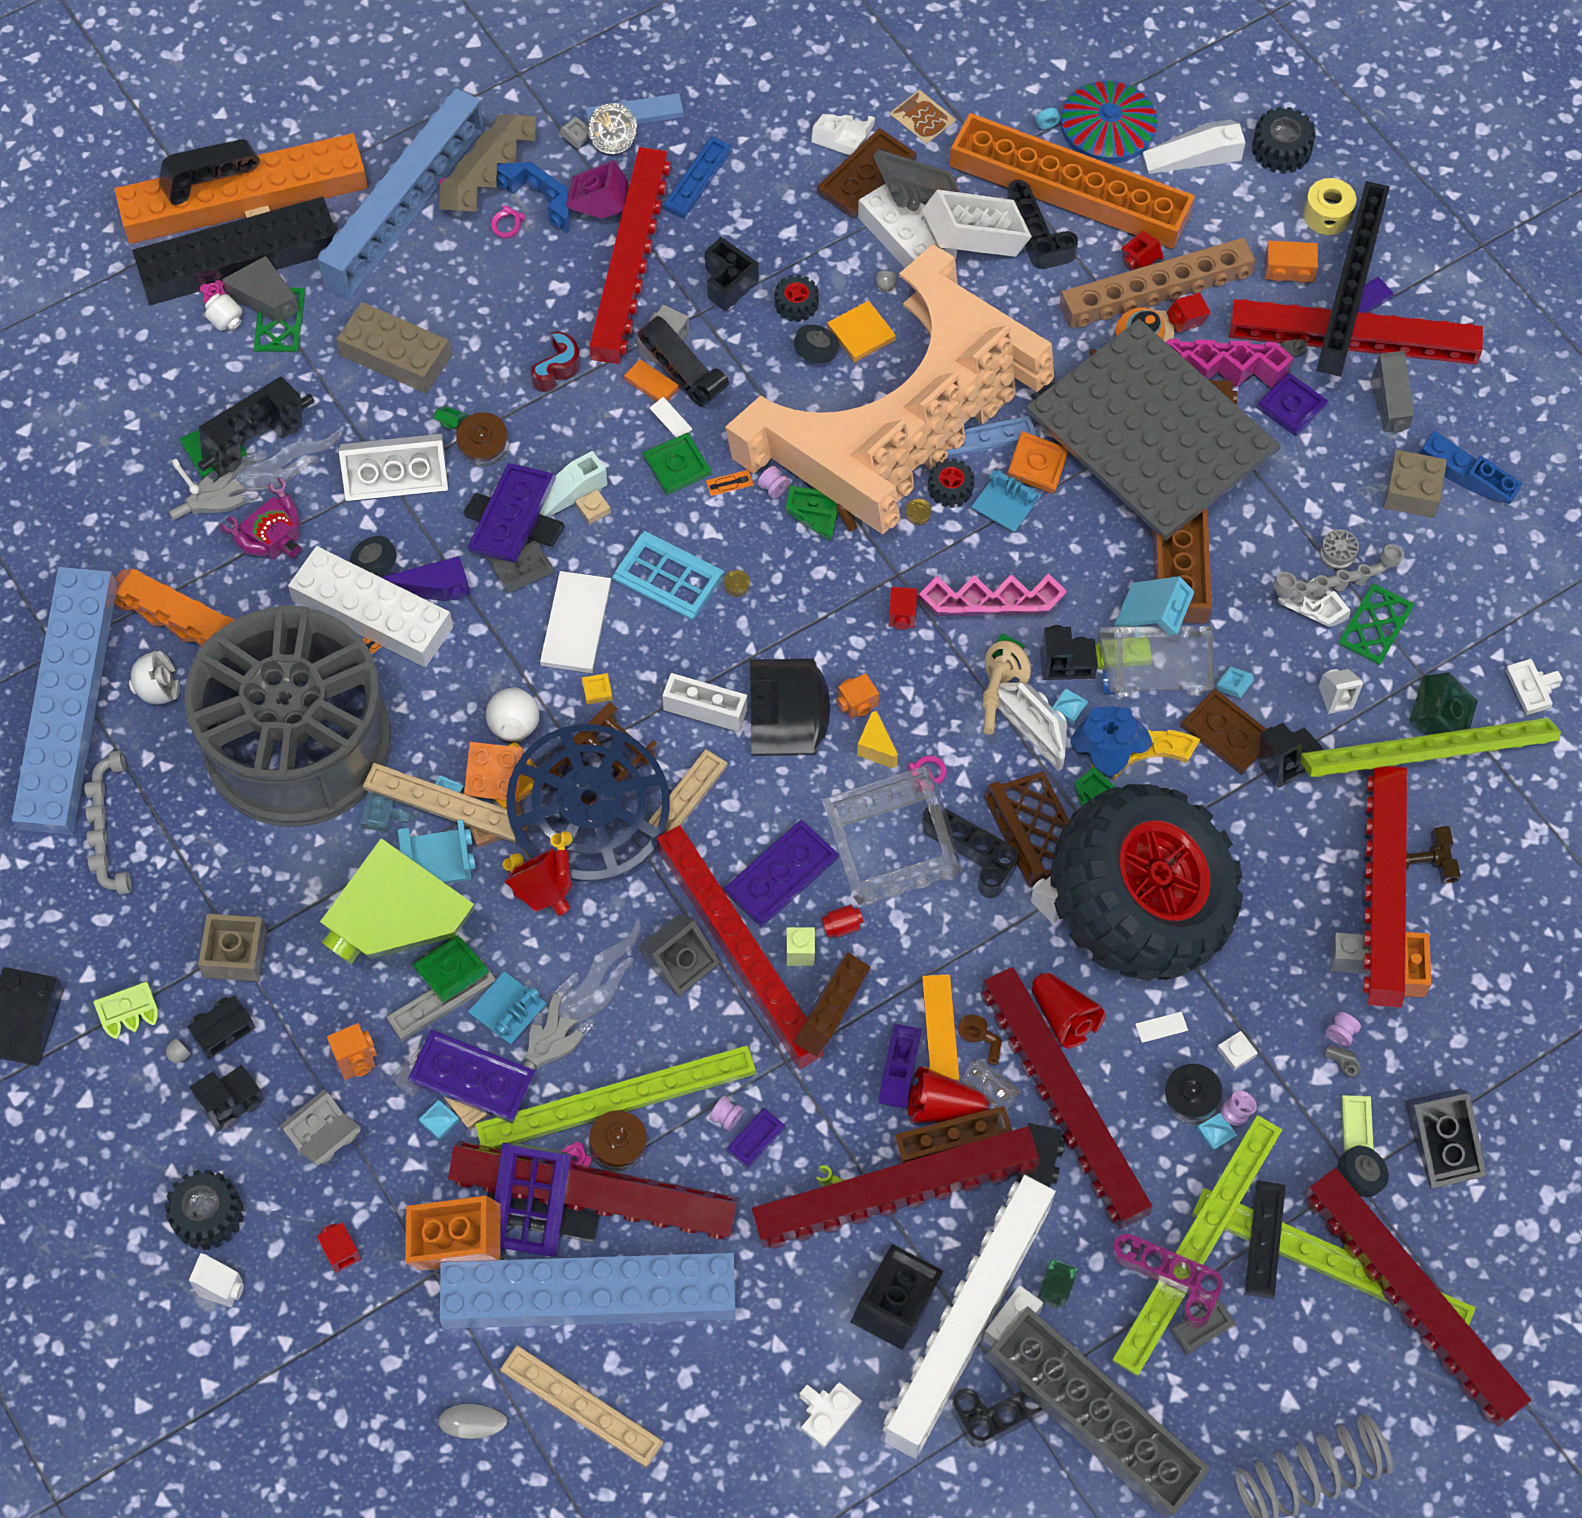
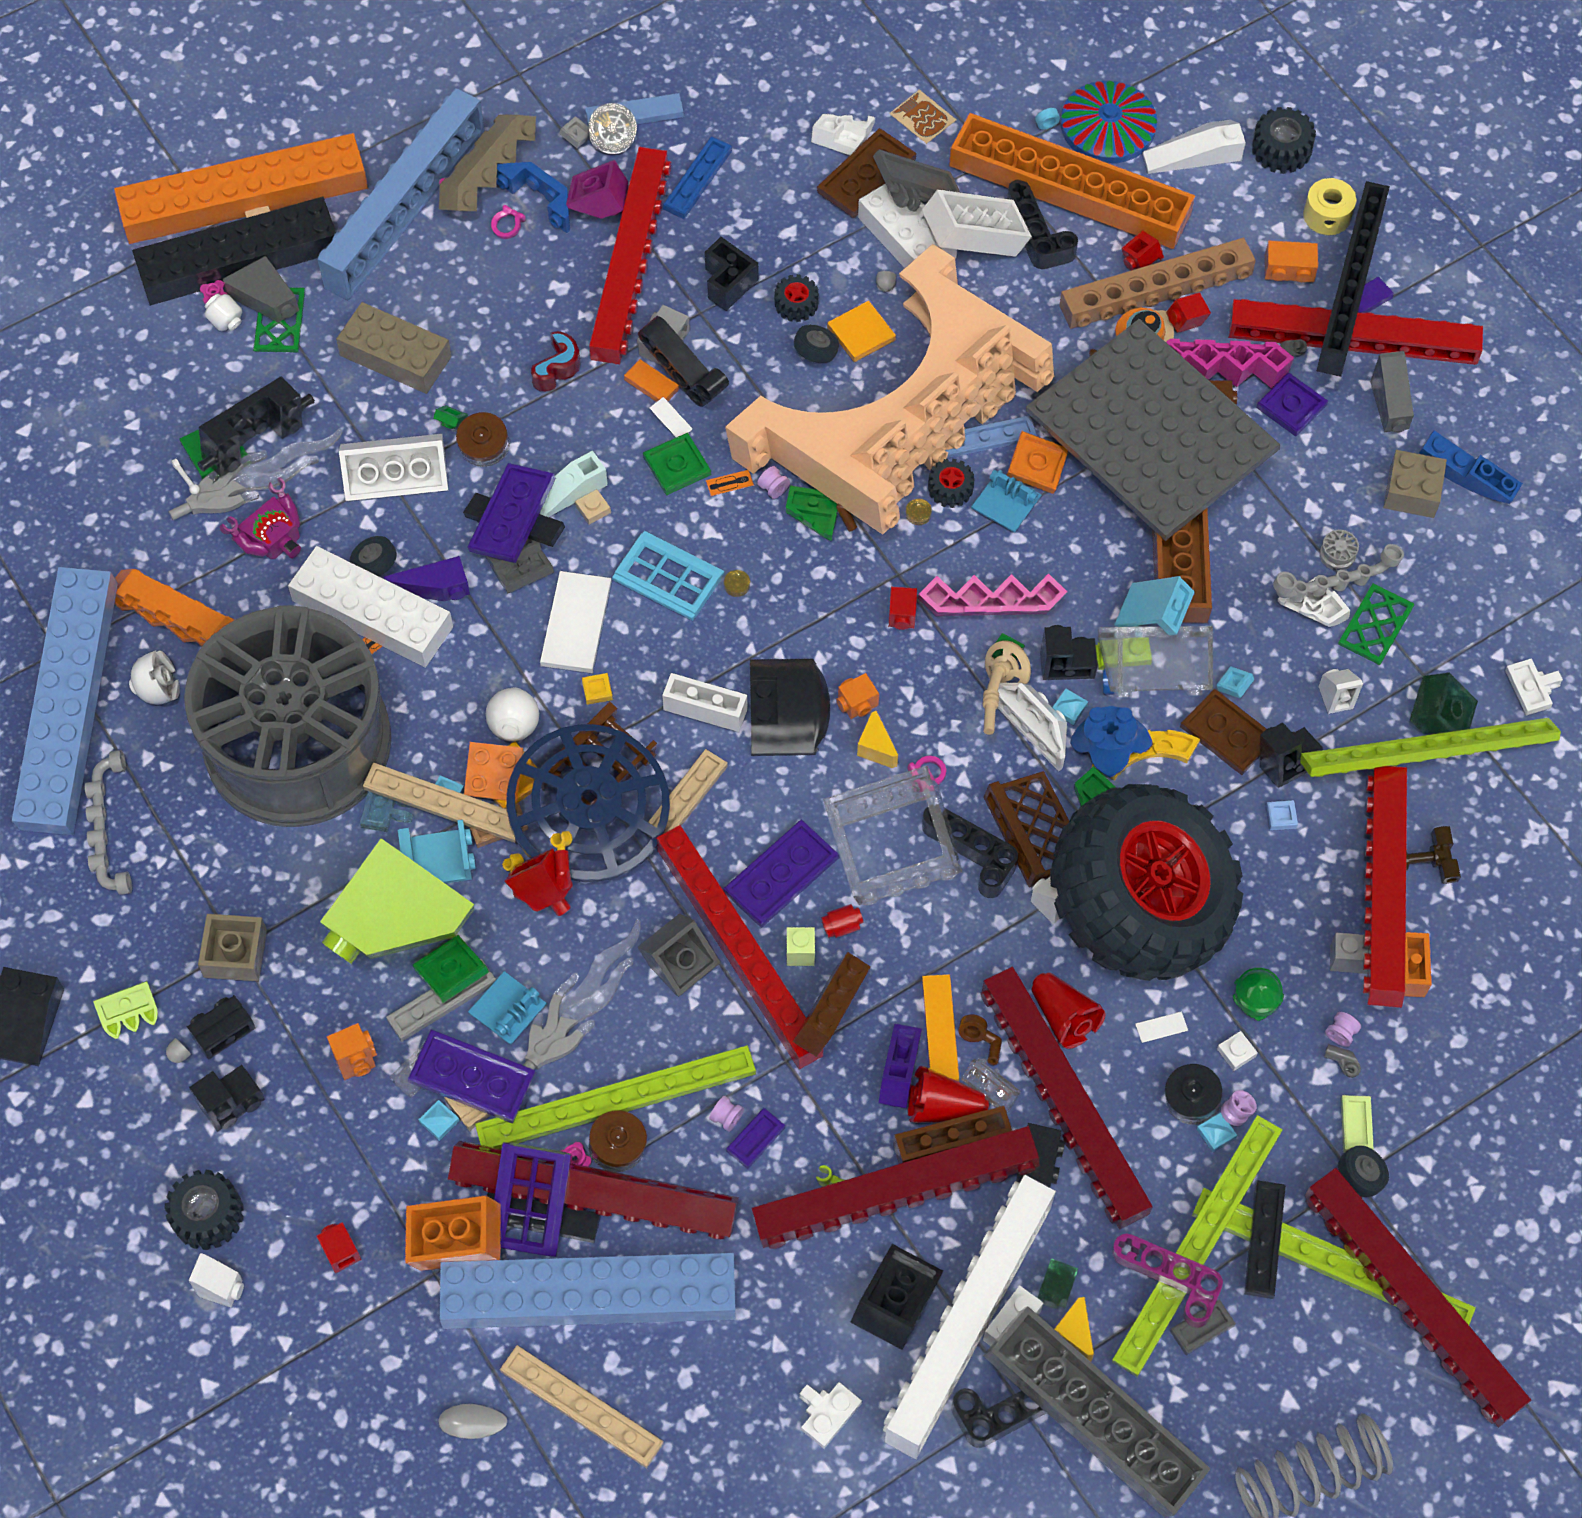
black beam [159,139,260,205] -> none
light grey bracket [280,1090,361,1165] -> none
black slope [1405,1088,1487,1189] -> none
none -> yellow slope [1054,1297,1094,1362]
none -> green hair [1233,968,1284,1021]
none -> light blue tile [1266,800,1298,830]

